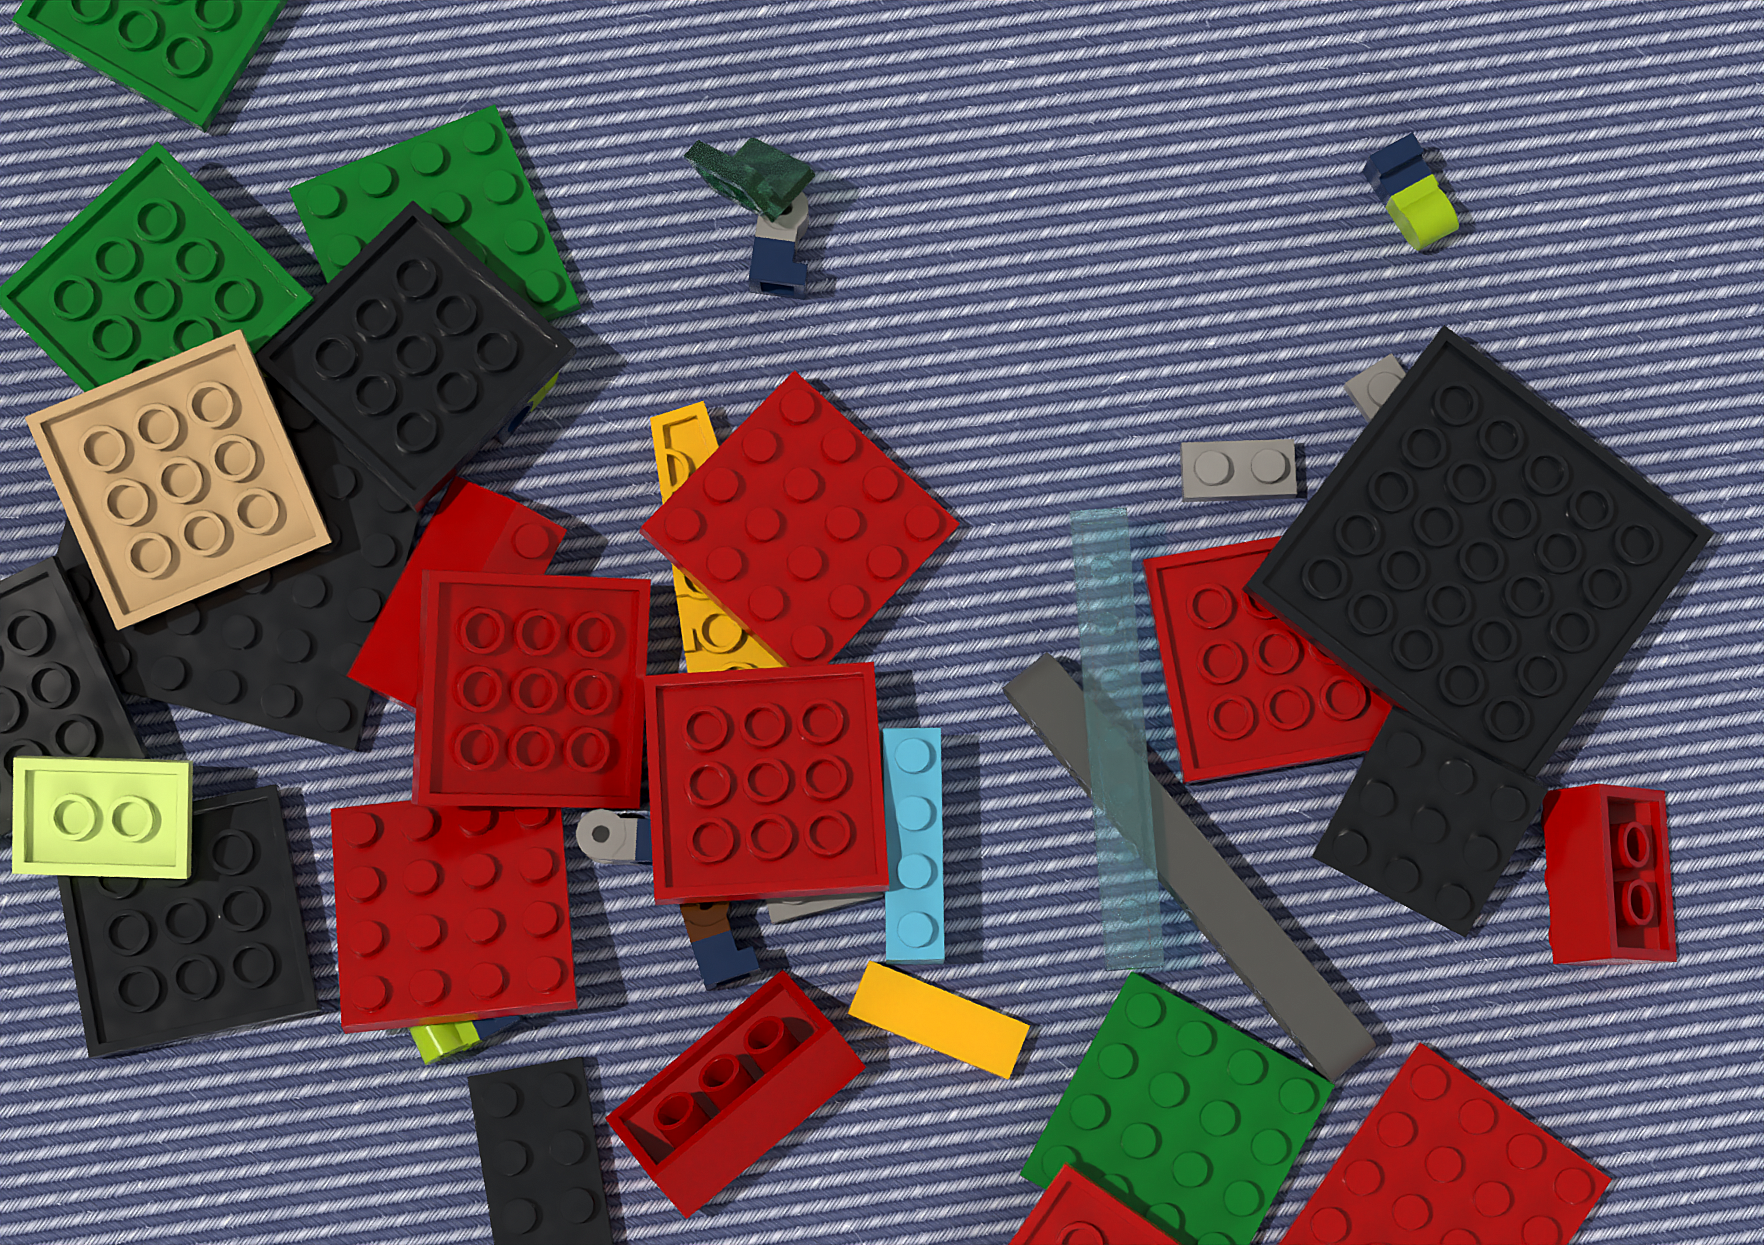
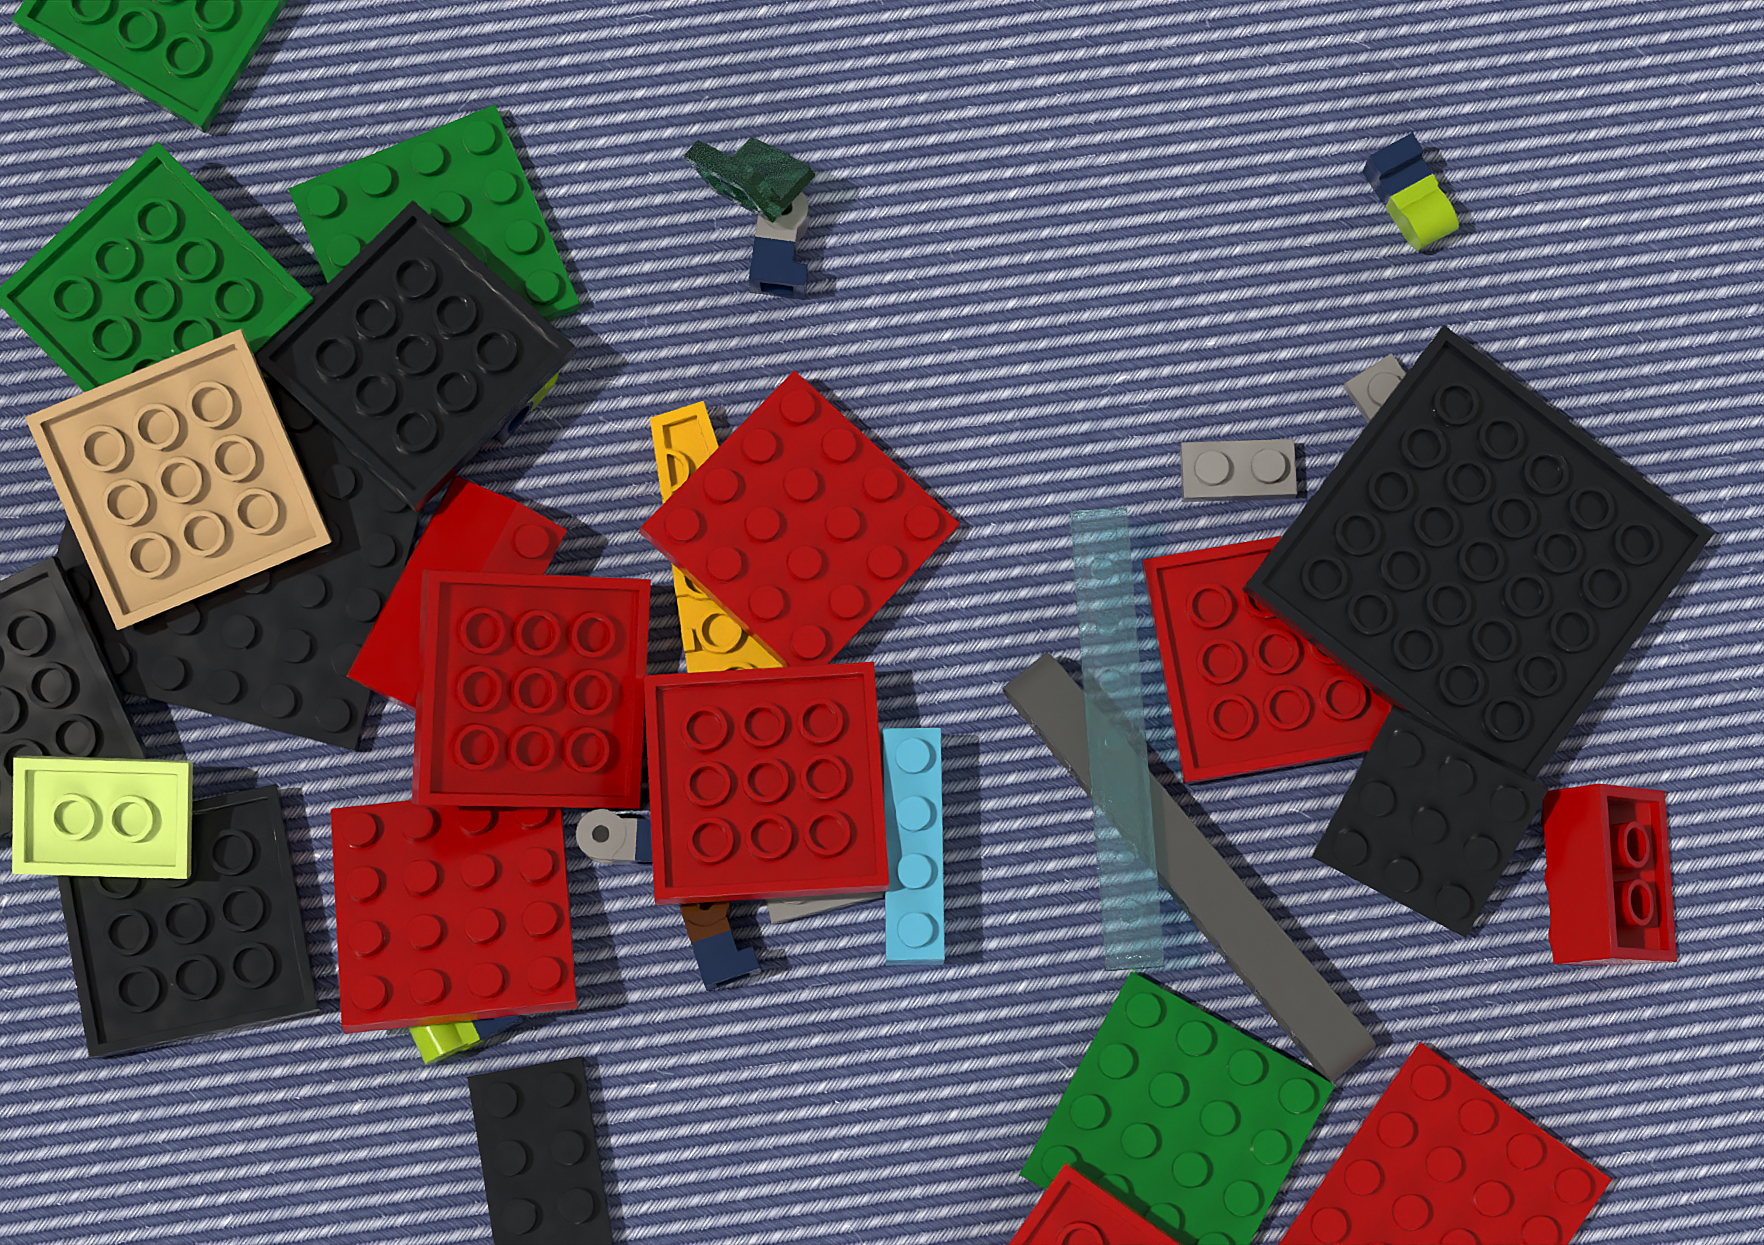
red slope [605,969,867,1219] -> none
yellow tile [847,960,1030,1080] -> none

